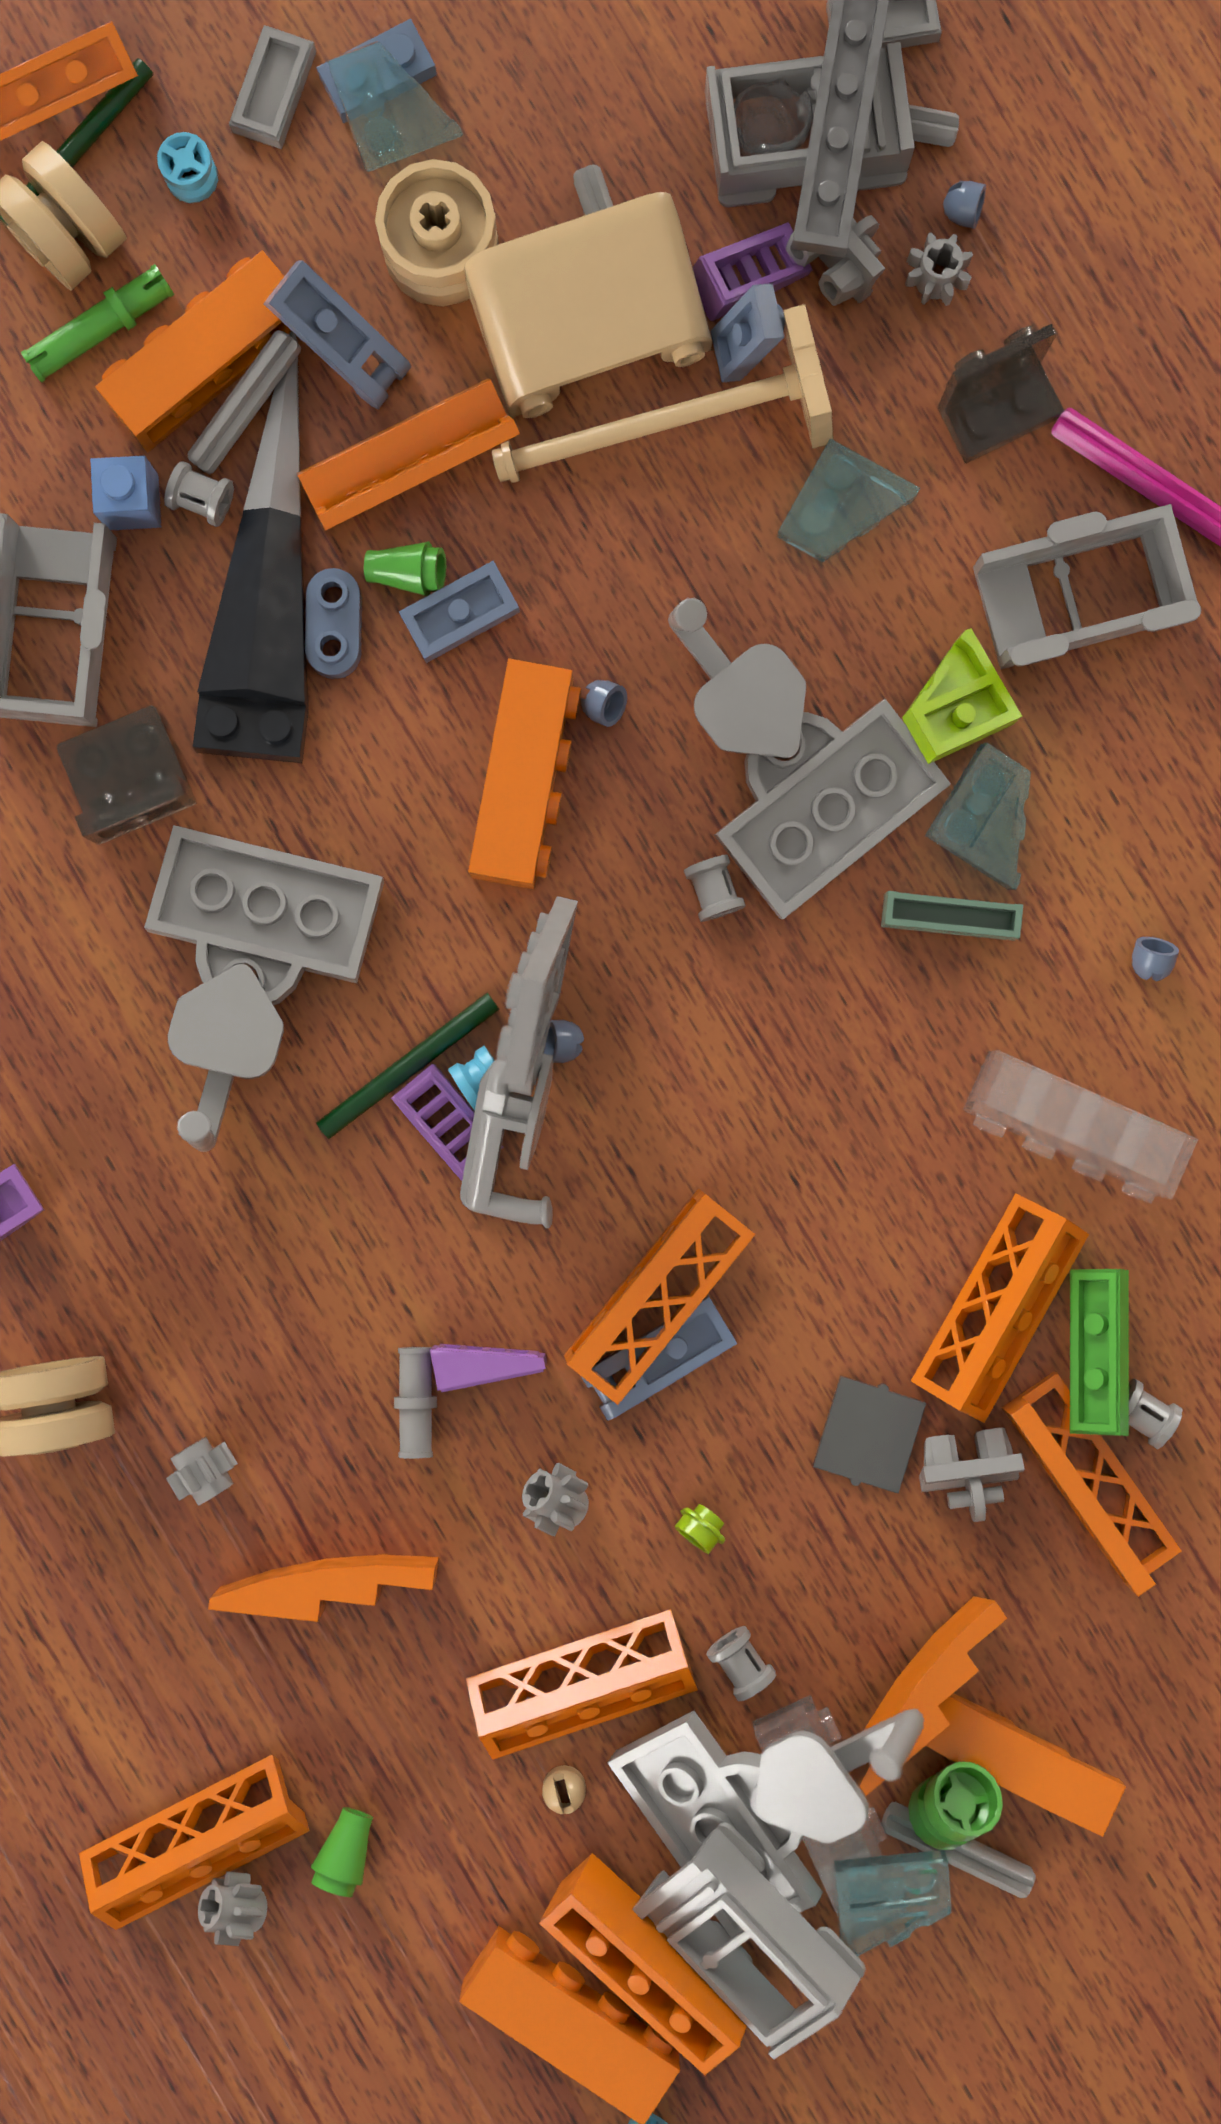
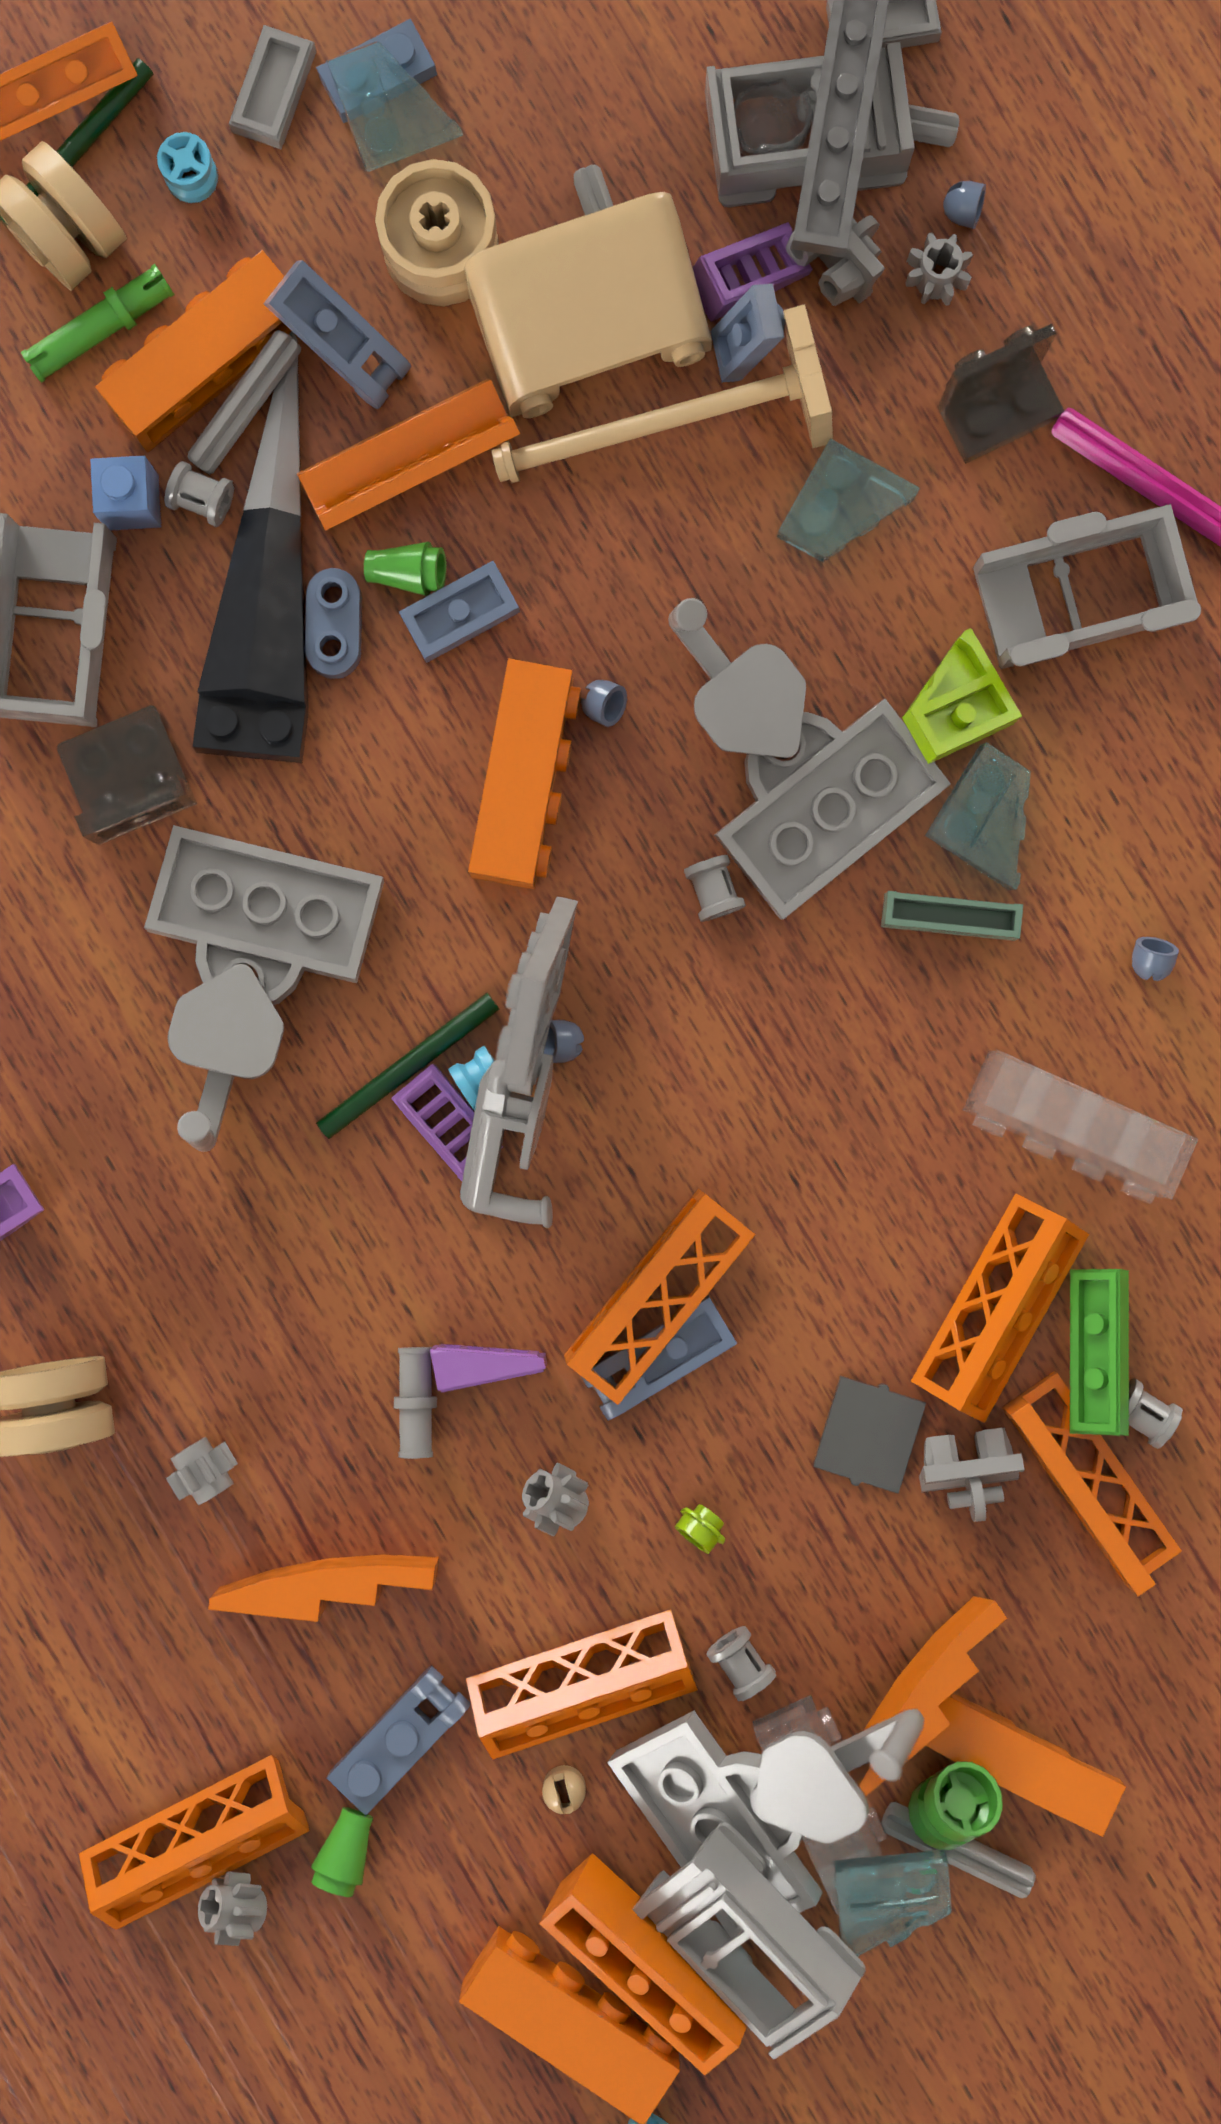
none -> sand blue plate [327,1665,471,1816]

